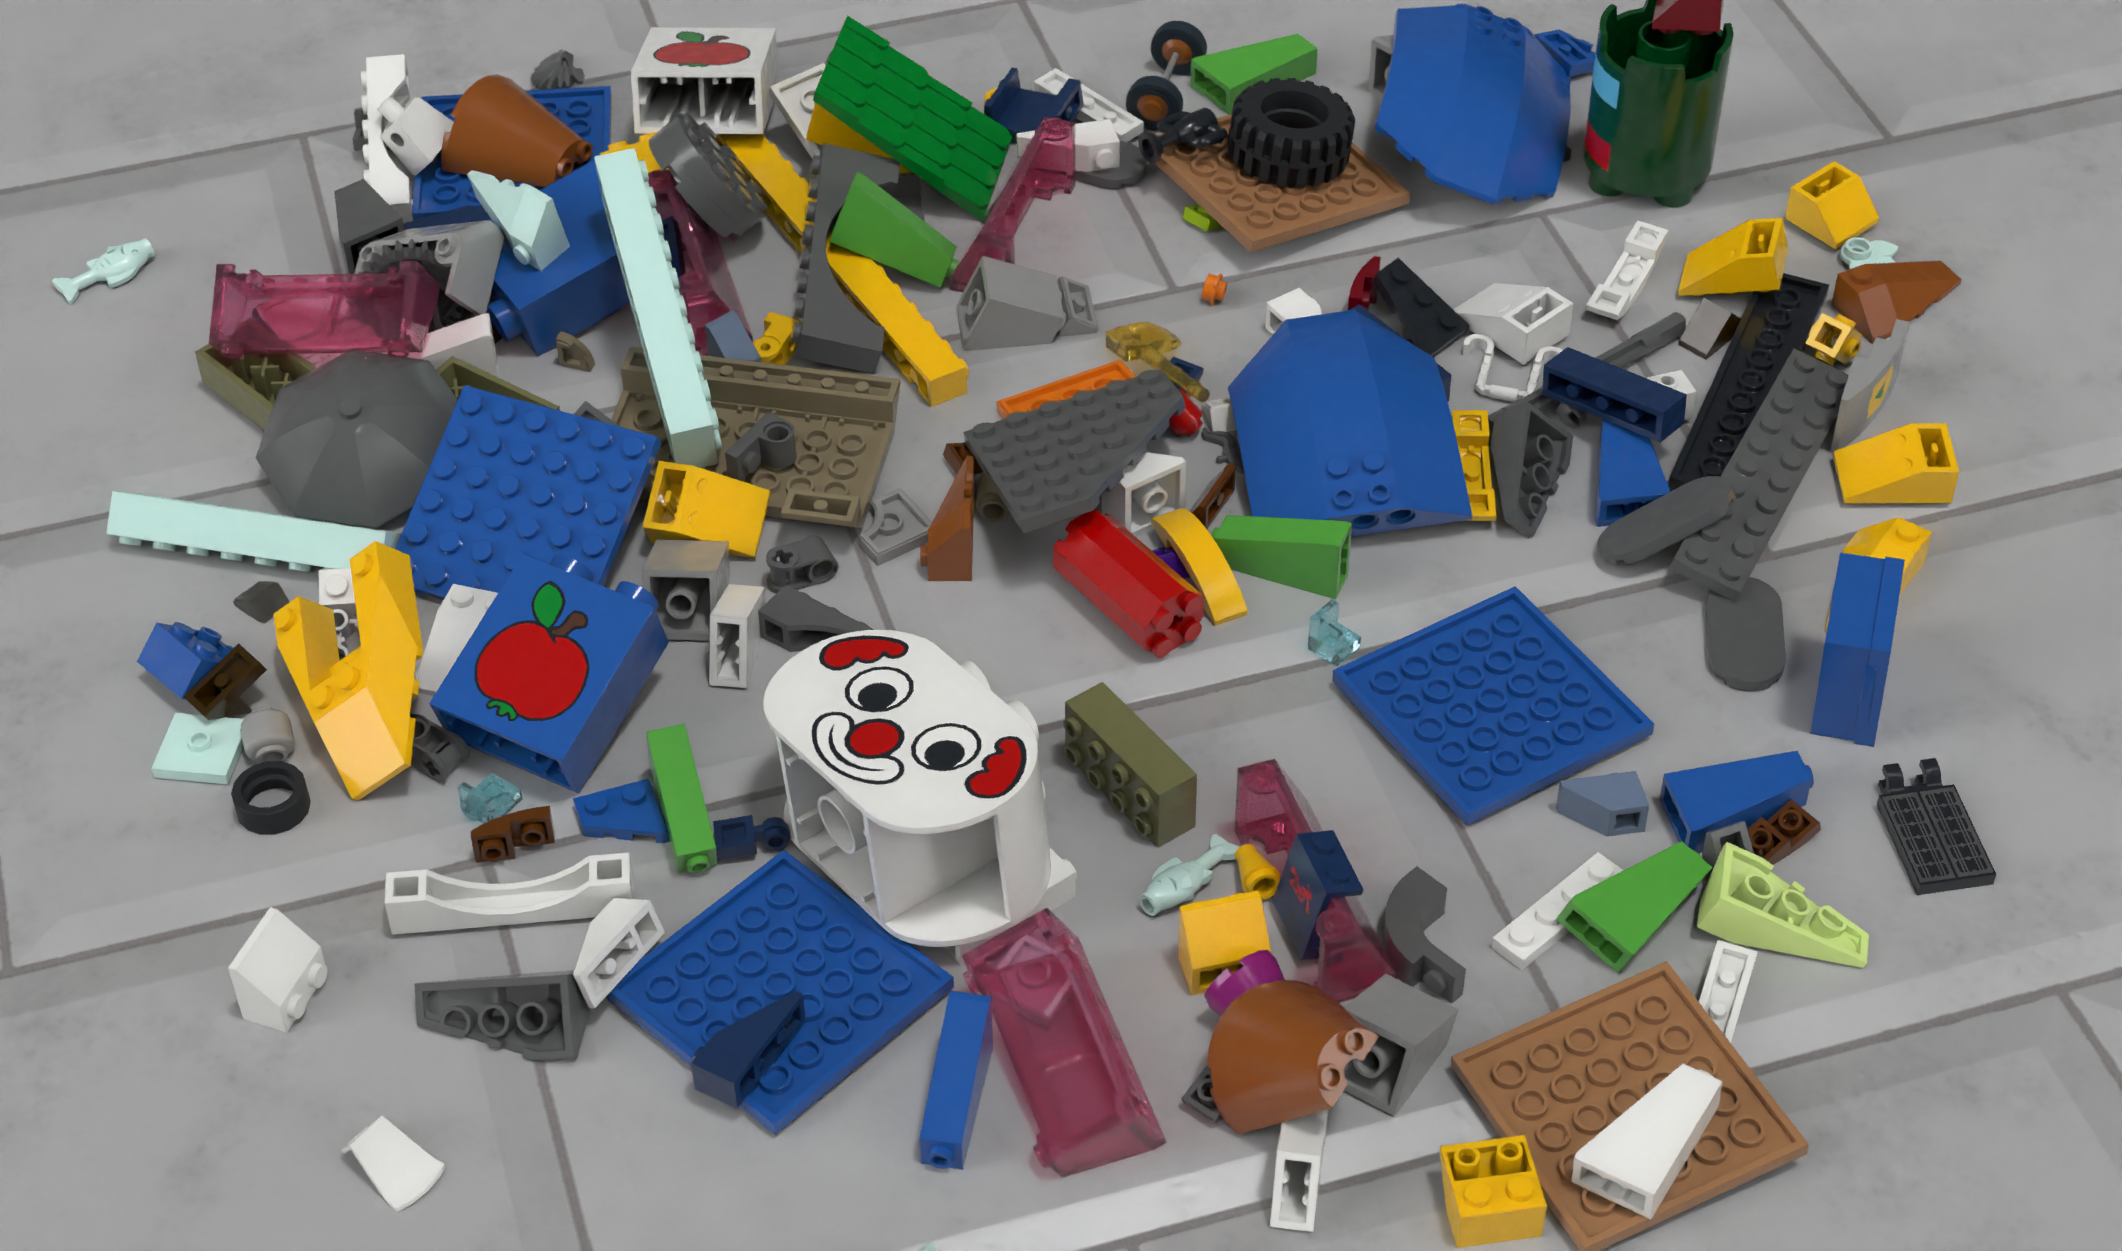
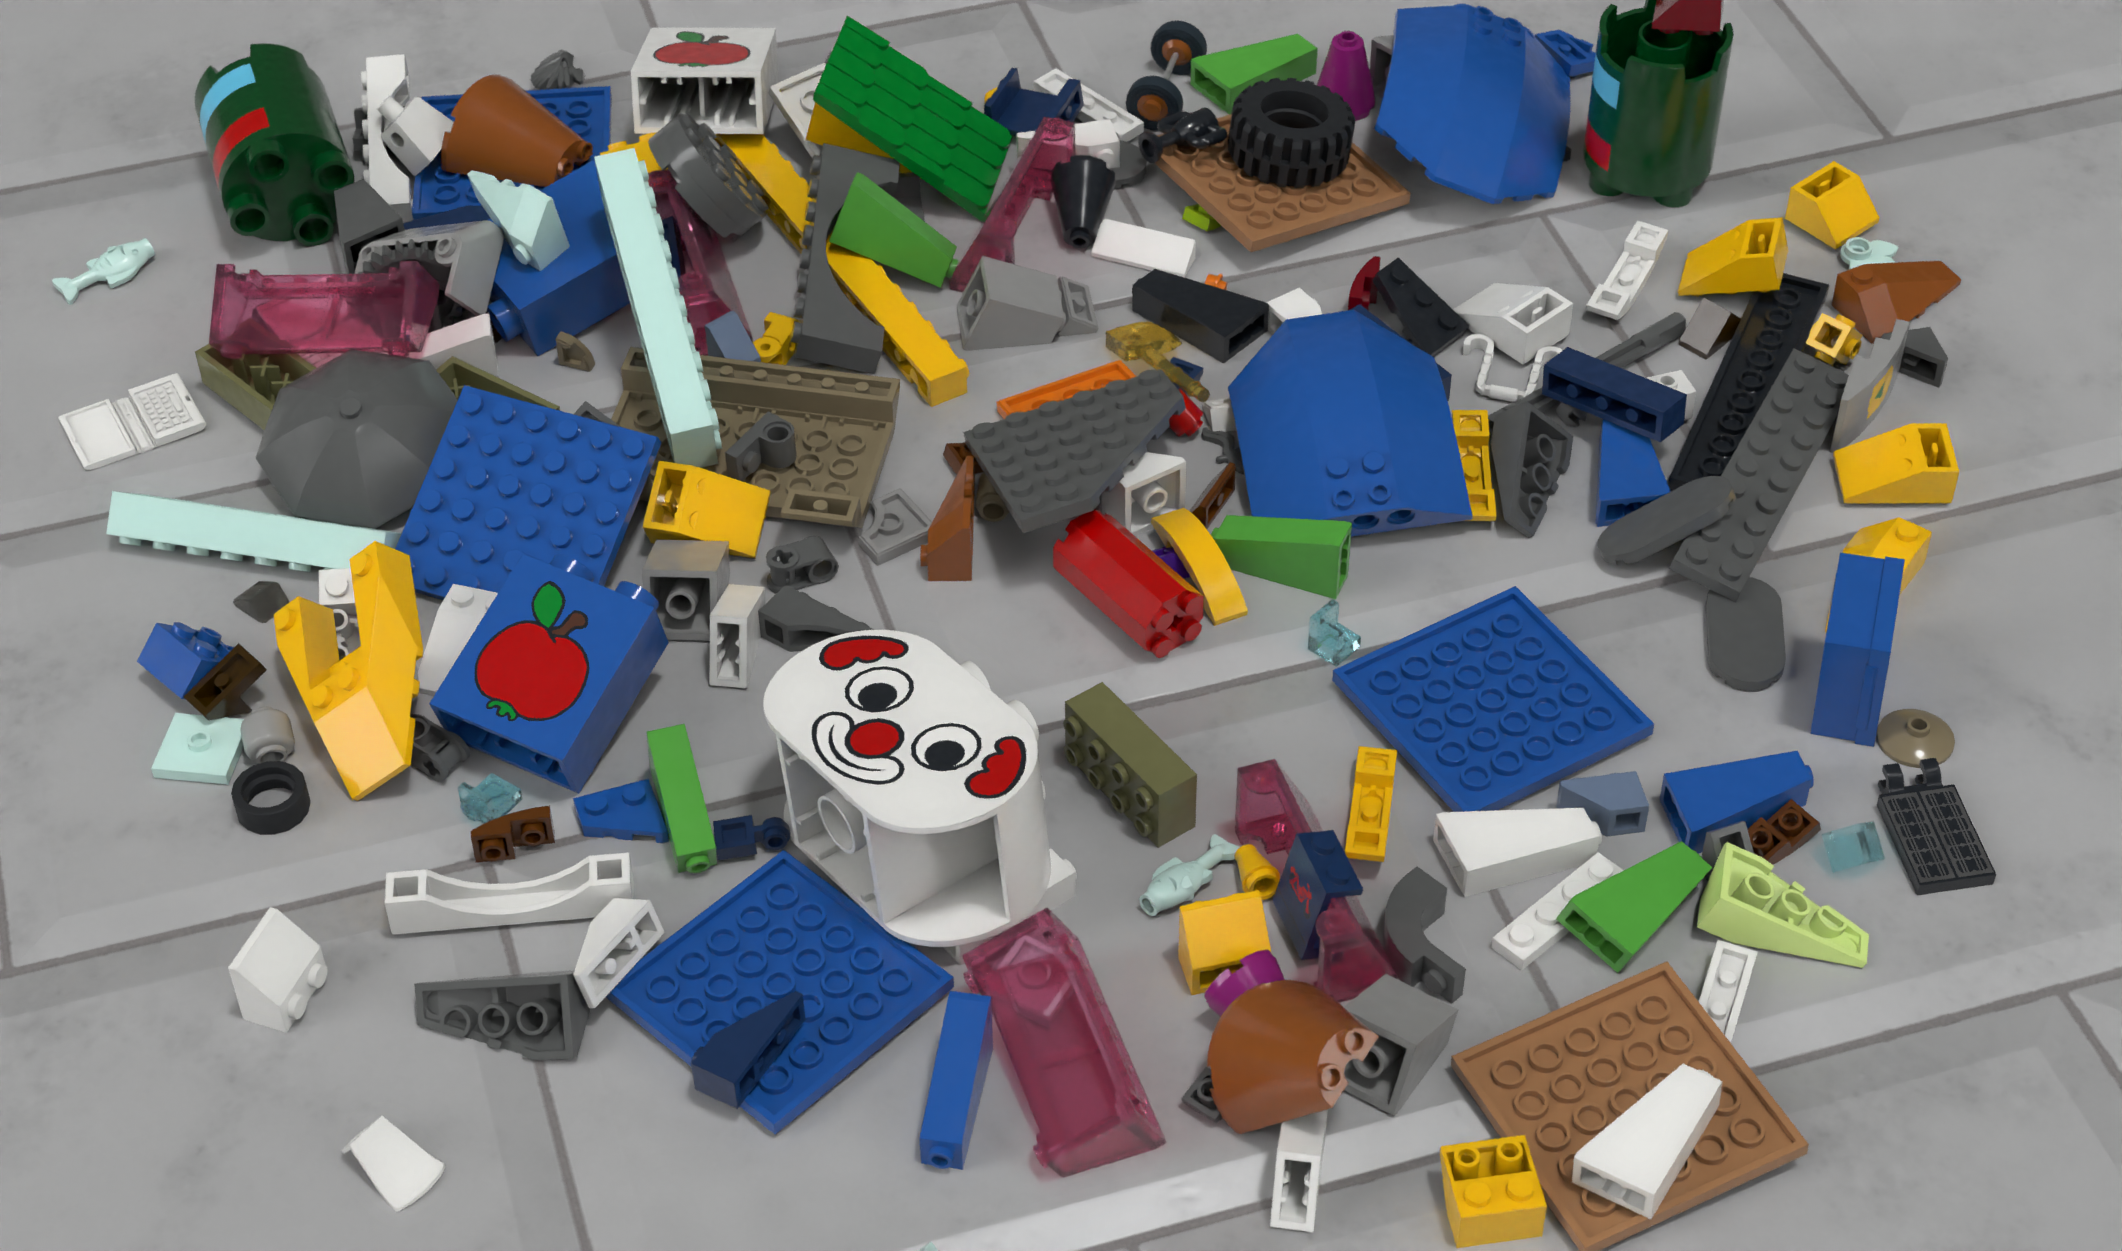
none -> white piece [58,373,206,470]
none -> dark green brick [195,43,355,246]
none -> black cone [1051,155,1115,249]
none -> white slope [1091,219,1196,278]
none -> black slope [1132,269,1269,363]
none -> magenta cone [1317,31,1375,122]
none -> yellow slope [1345,746,1397,862]
none -> white slope [1433,808,1602,897]
none -> clear light blue panel [1821,821,1885,872]
none -> dark tan dish [1876,709,1955,768]
none -> dark grey slope [1881,327,1948,388]

